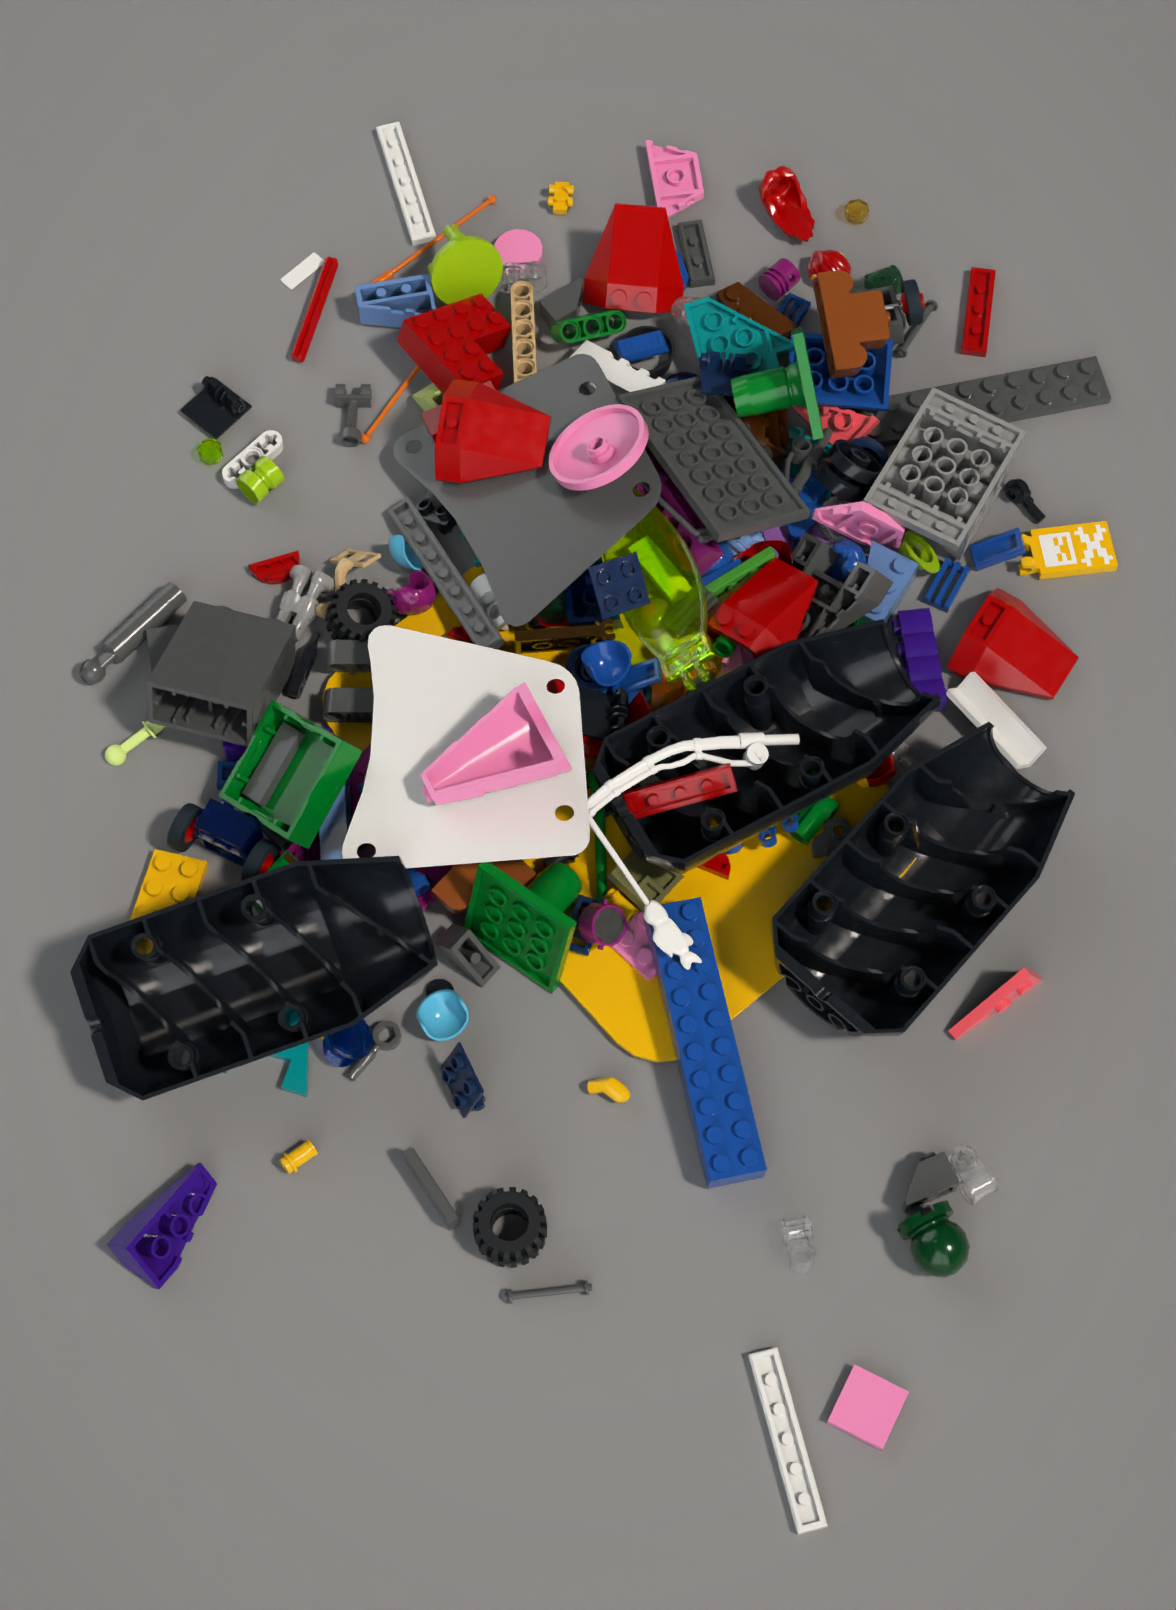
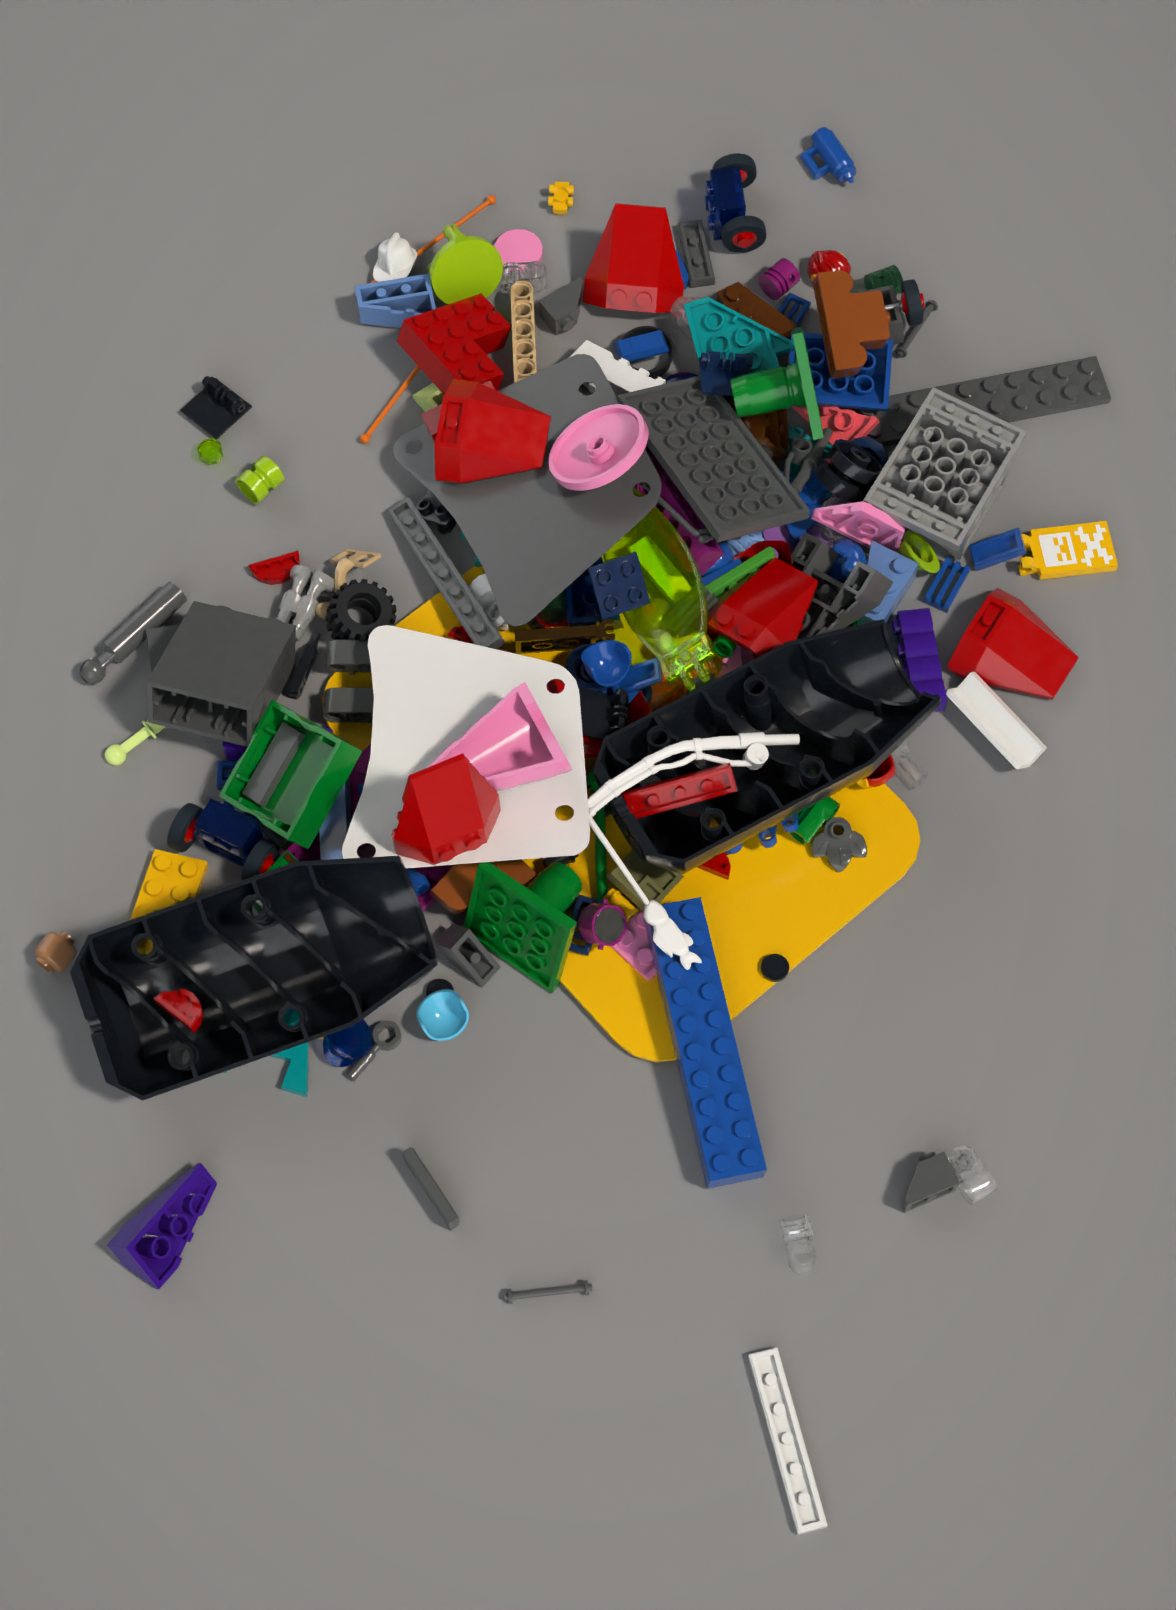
white beam [222,430,284,489] -> none
yellow pin [279,1139,318,1174] -> none
white sticker [280,252,324,290] -> none
red axle [291,256,338,363] -> none
dark grey bar [335,384,372,447] -> none
white tile [376,122,436,246] -> none
magenta hair [386,570,436,615] -> none
medium azure helmet [389,535,425,571] -> none
dark blue hinge [440,1042,486,1118] -> none
black tyre [472,1187,547,1268] -> none
green beam [551,310,627,343] -> none
yellow arm [587,1077,630,1103] -> none
bright pink wing [645,140,704,218] -> none
red hair [759,166,815,242] -> none
black cylinder [771,722,1075,1036] -> none
bright pink piece [827,1364,909,1451] -> none
clear yellow tile [844,199,869,225] -> none
dark green tile [897,1201,970,1277] -> none
coral wing [948,967,1043,1040] -> none
red tile [960,267,996,357] -> none
black plate [1005,479,1046,523] -> none
none -> medium nougat head [34,931,77,974]
none -> red tile [154,989,203,1033]
none -> white piece [373,232,417,282]
none -> red wedge [391,753,501,865]
none -> brick [704,153,766,252]
none -> black piece [761,954,789,982]
none -> blue piece [800,127,856,183]

